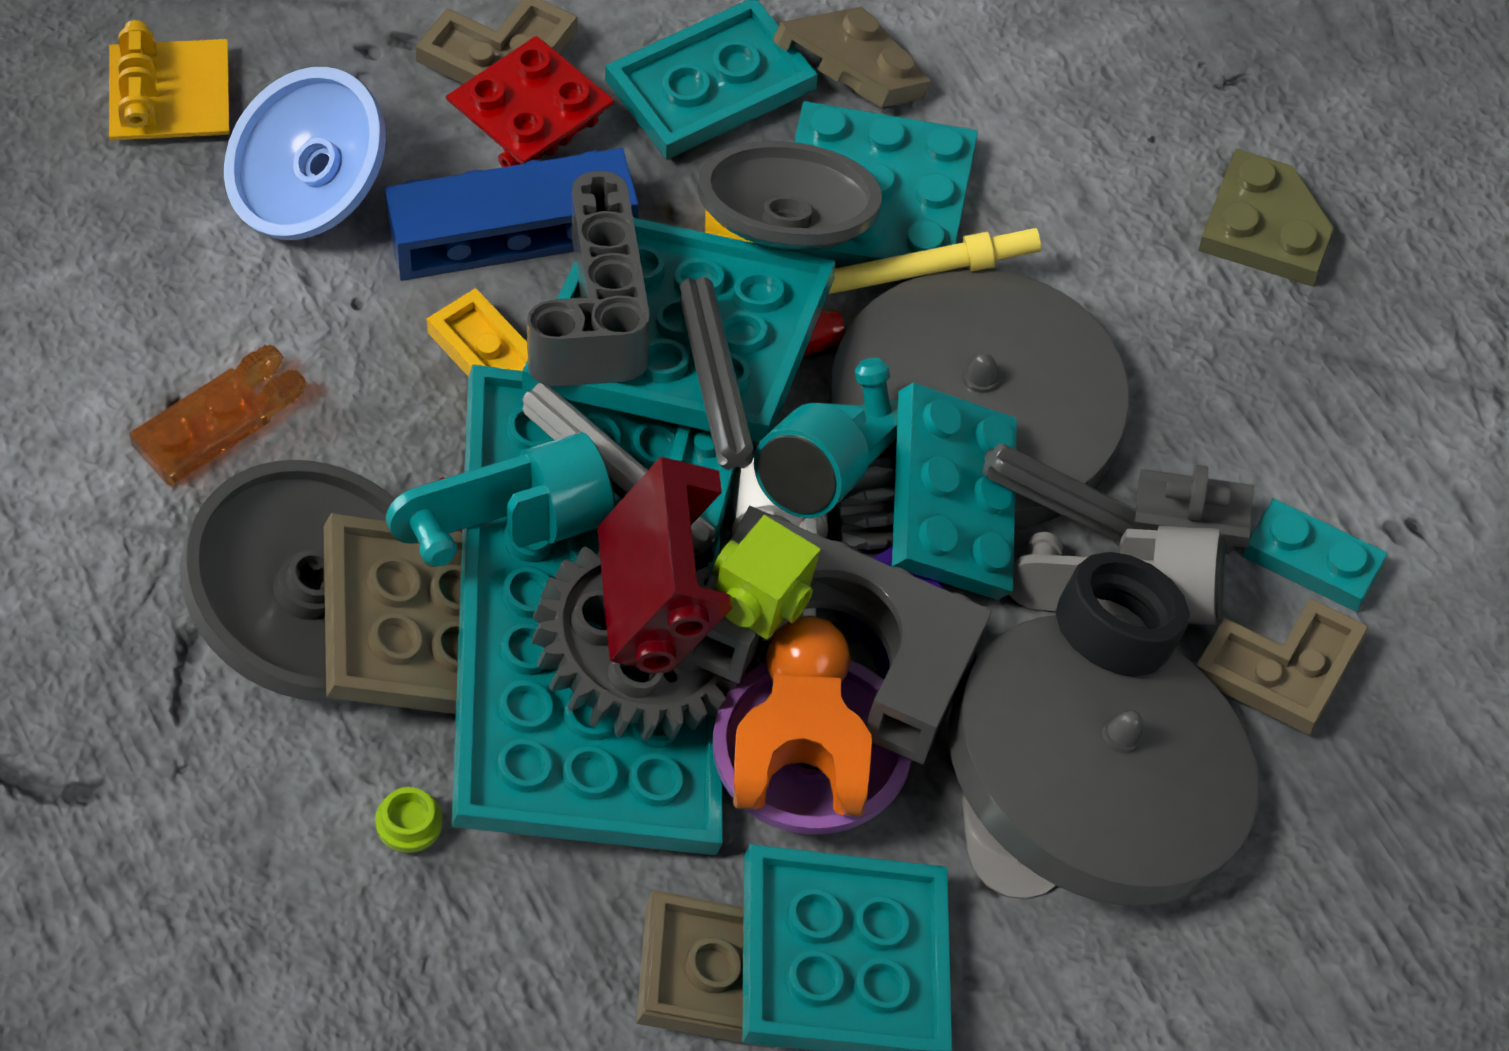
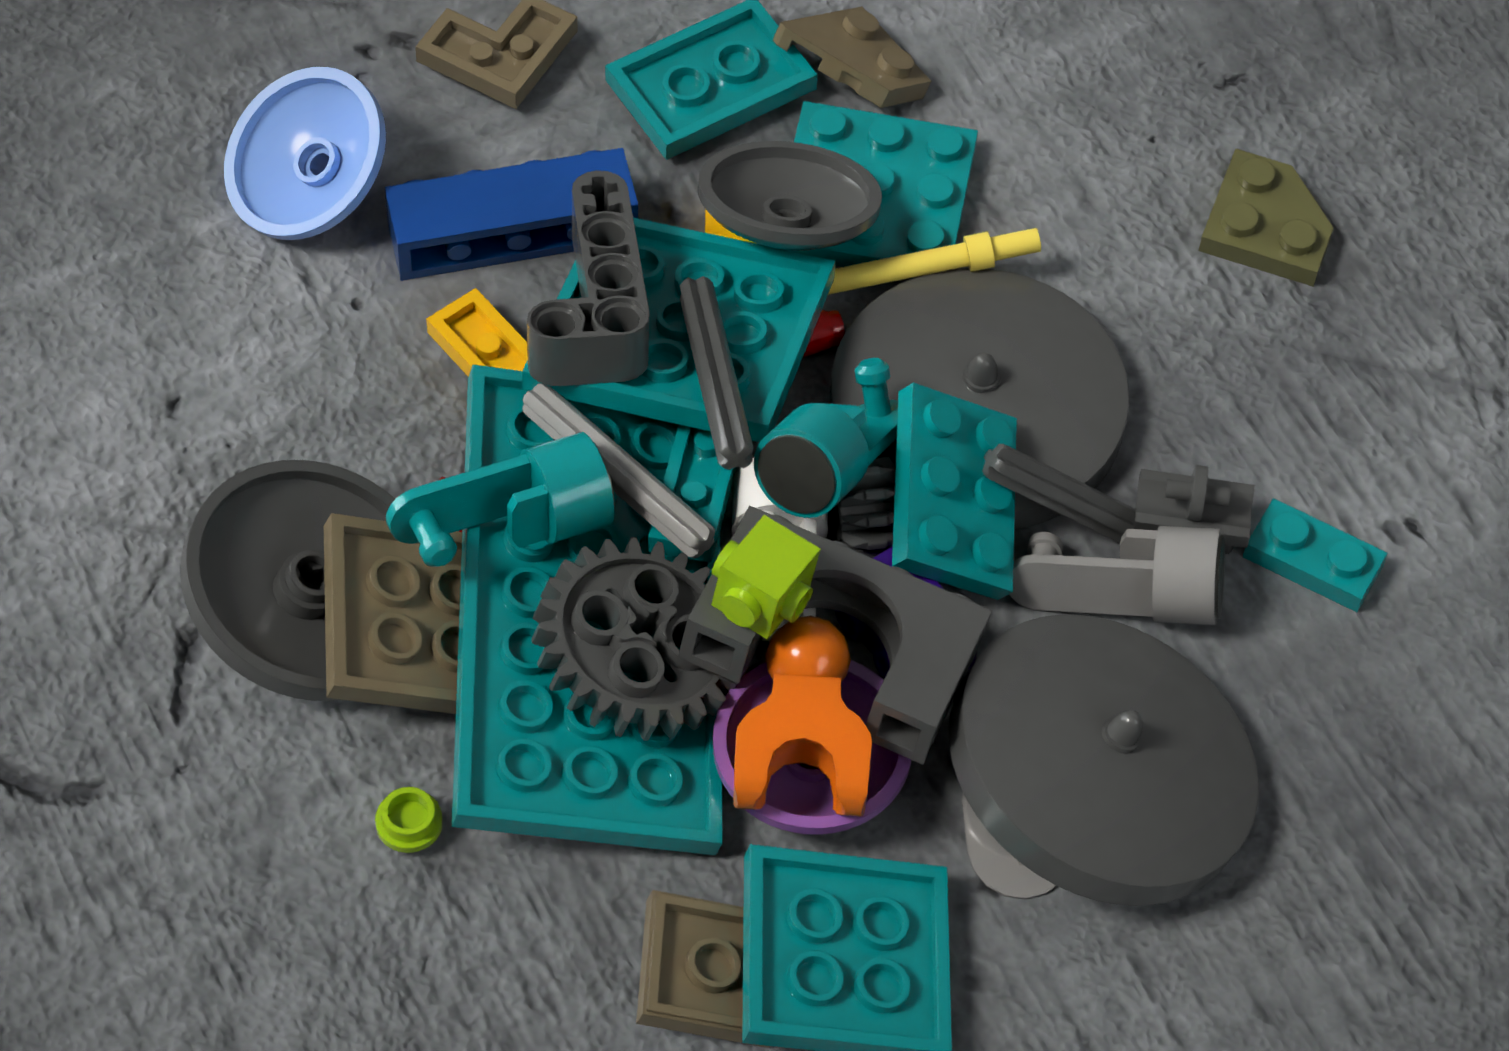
yellow hinge [109,20,230,141] -> none
clear orange hinge [129,344,307,486] -> none
red hinge [446,35,614,167] -> none
dark red panel [598,456,732,673] -> none
black tyre [1055,552,1190,676] -> none
dark tan plate [1196,598,1368,736] -> none

